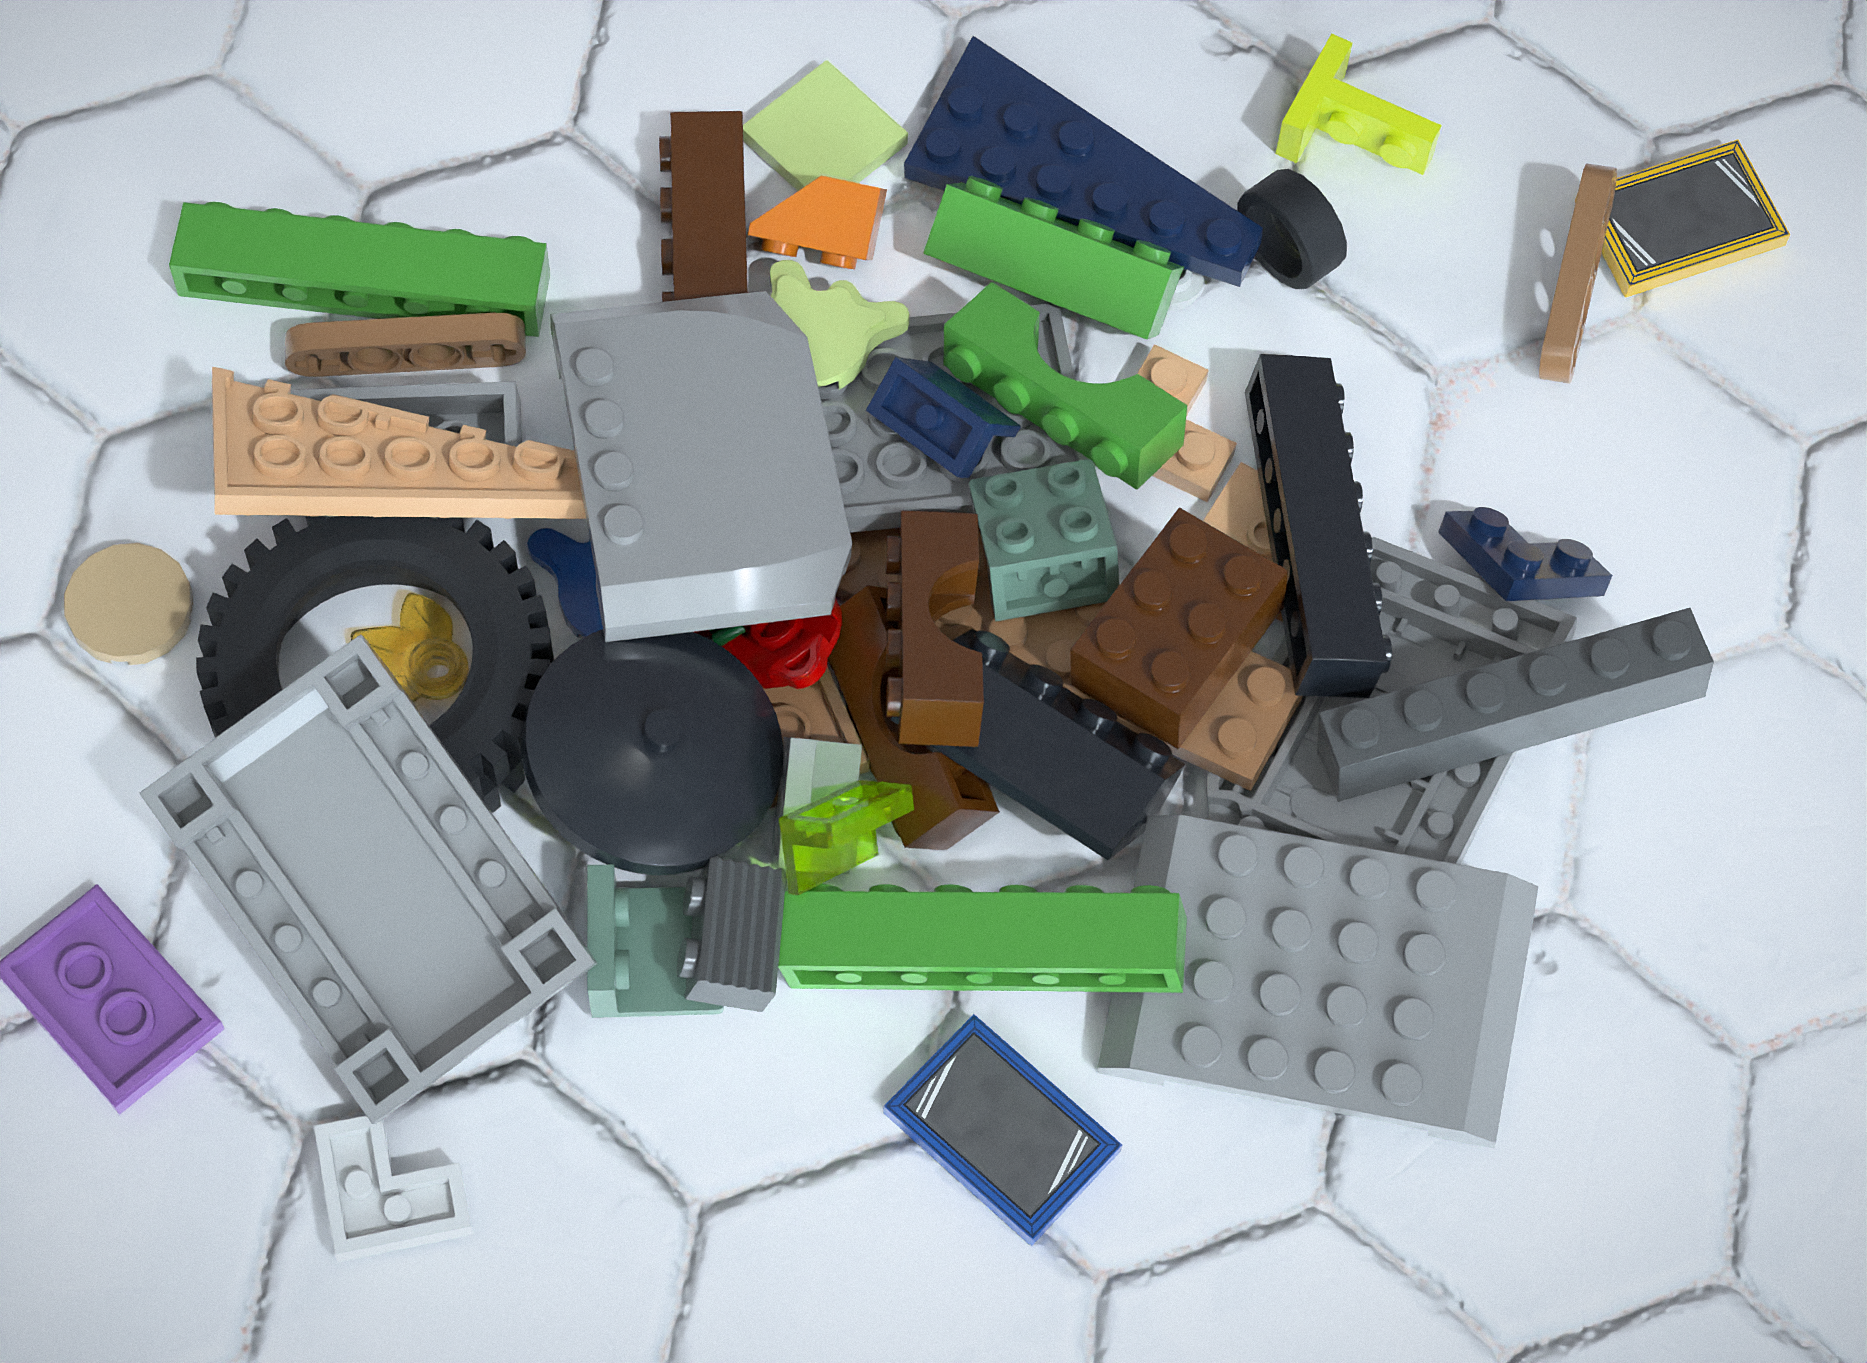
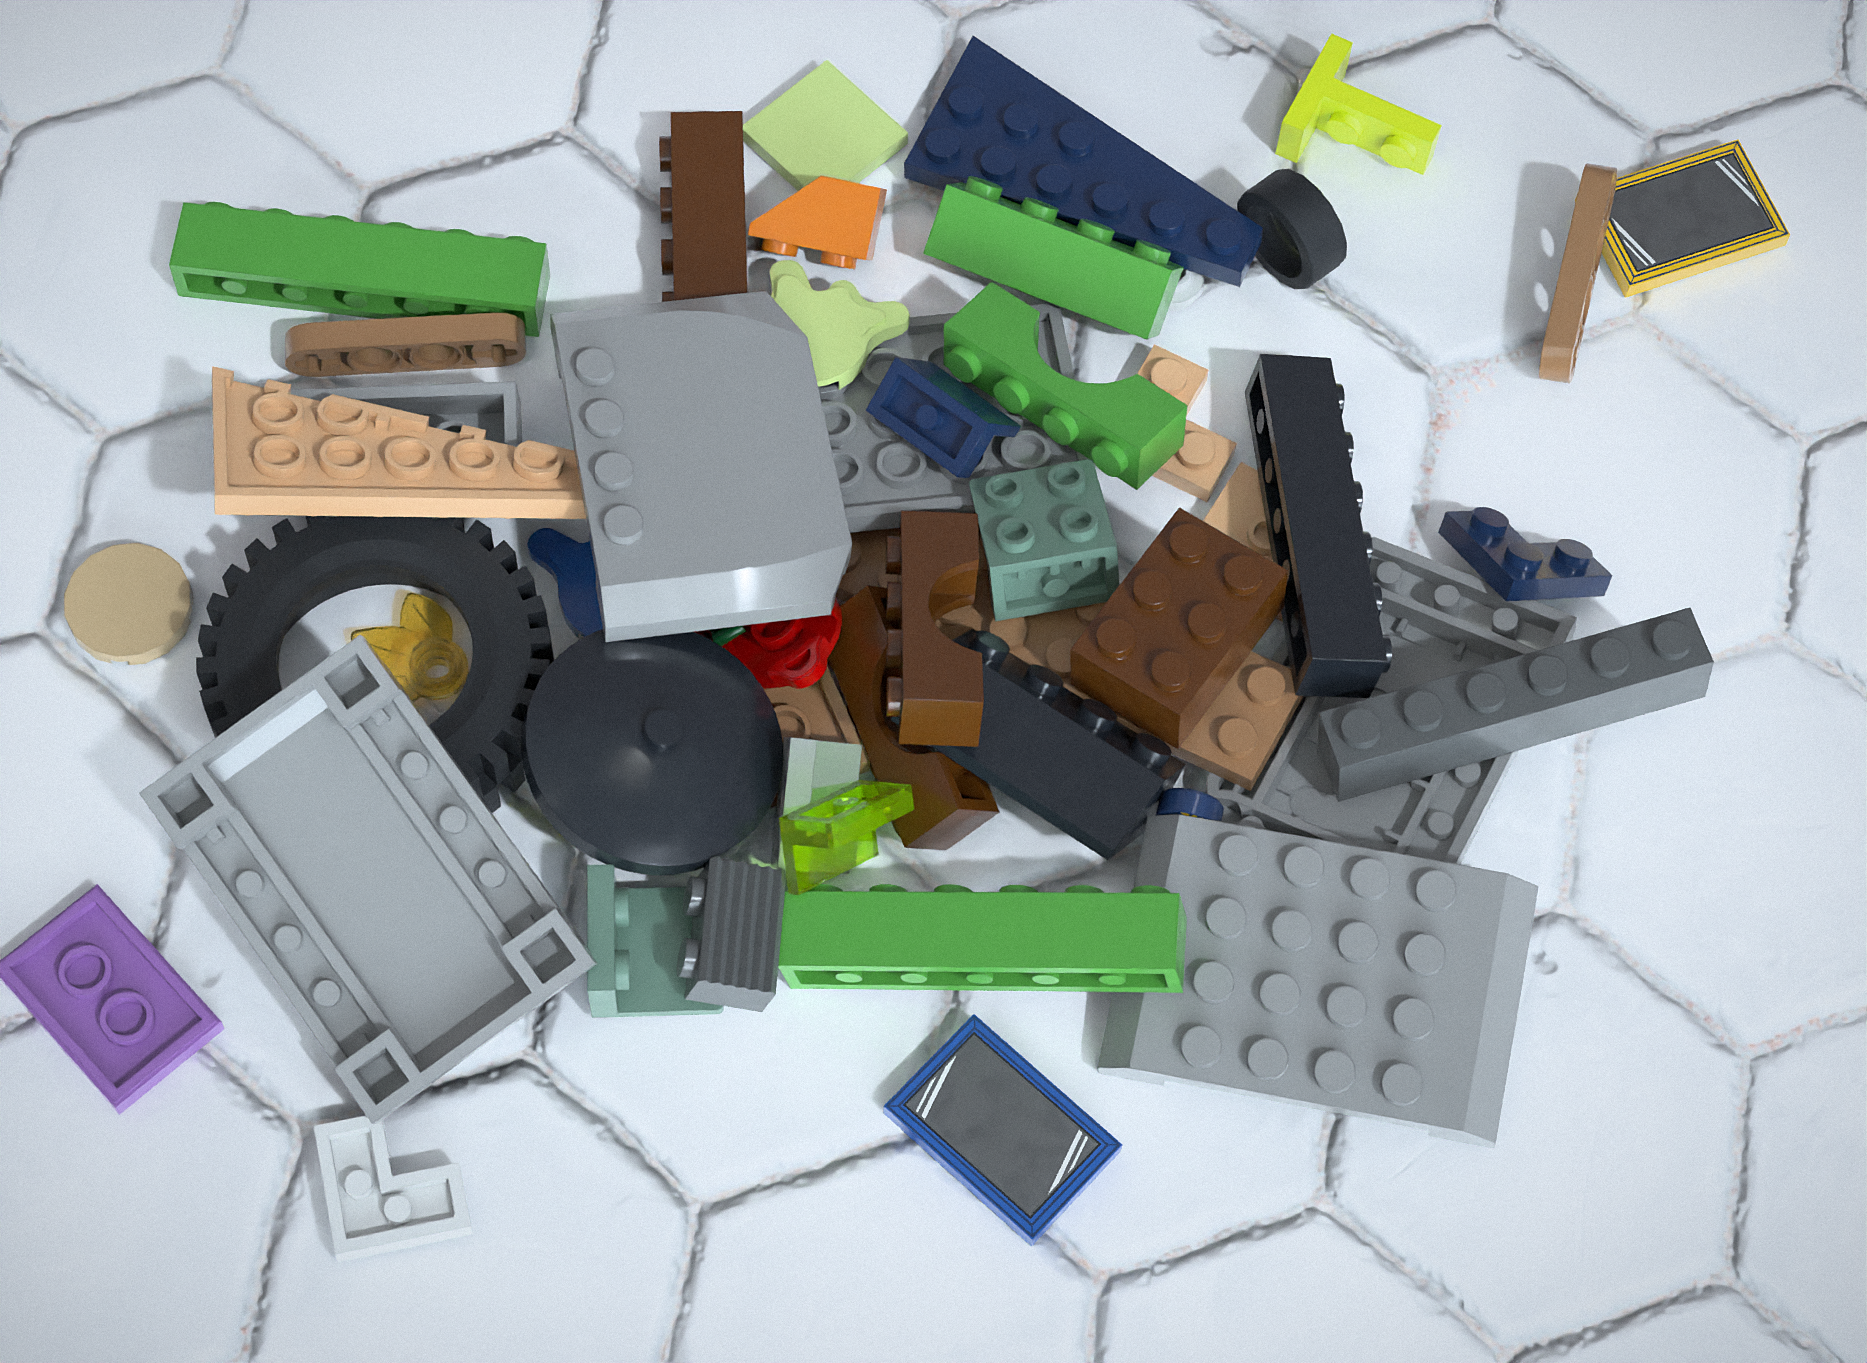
none -> dark blue tile [1155,788,1224,822]

